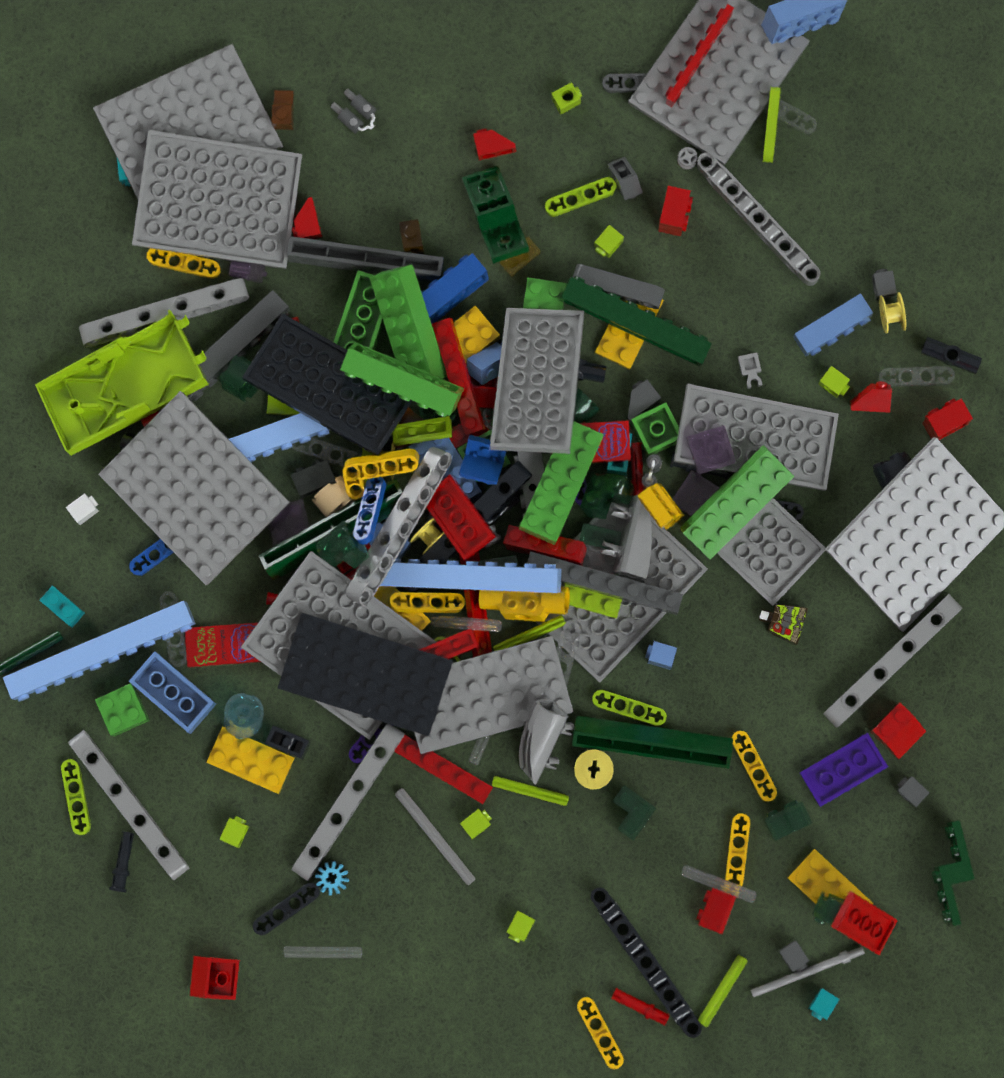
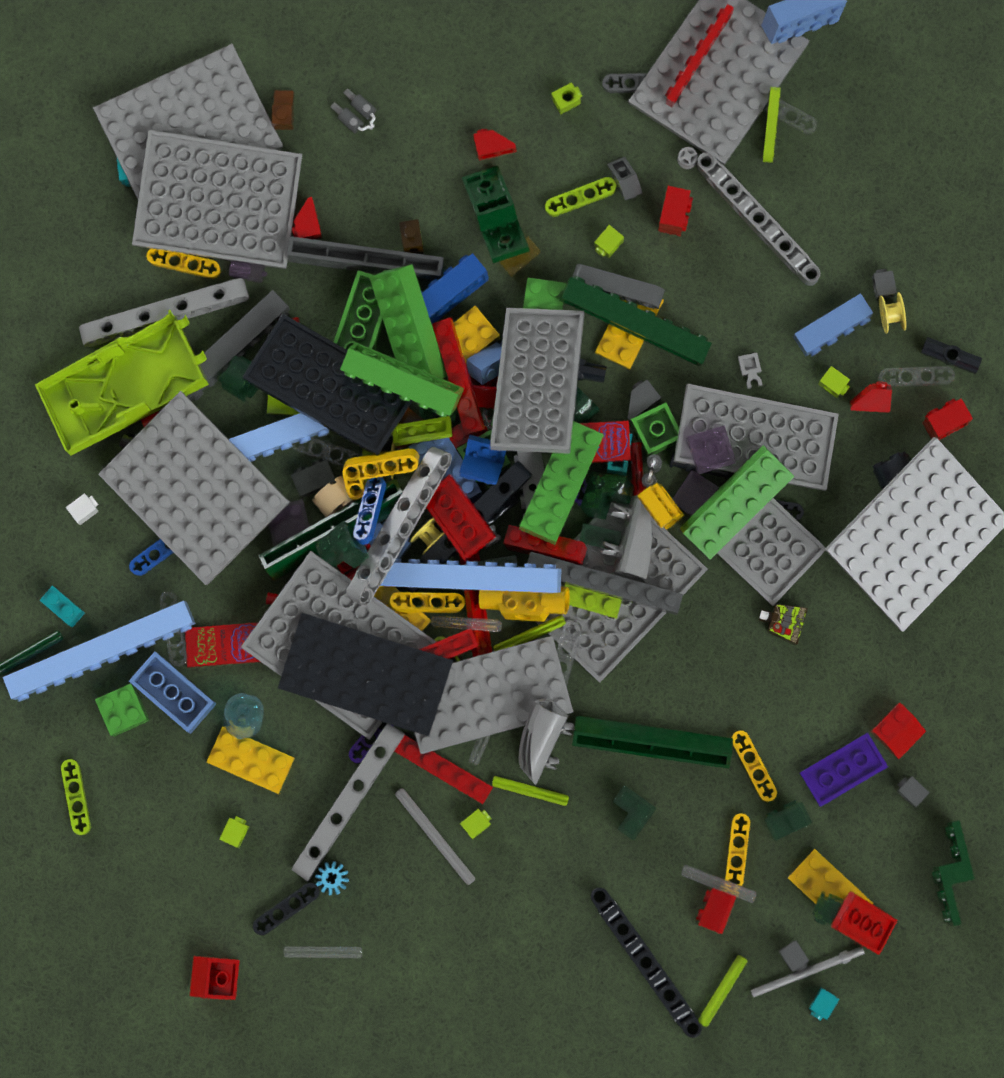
light grey beam [68,730,190,880] -> none
black pin [109,831,135,893] -> none
black brick [265,725,311,760] -> none
lime brick [507,911,535,943] -> none
light yellow piece [574,749,614,790] -> none
yellow beam [577,997,624,1069] -> none
lime beam [592,690,667,726] -> none
red pin [611,988,670,1026] -> none
medium blue brick [645,641,677,670] -> none
light grey beam [823,594,962,728] -> none

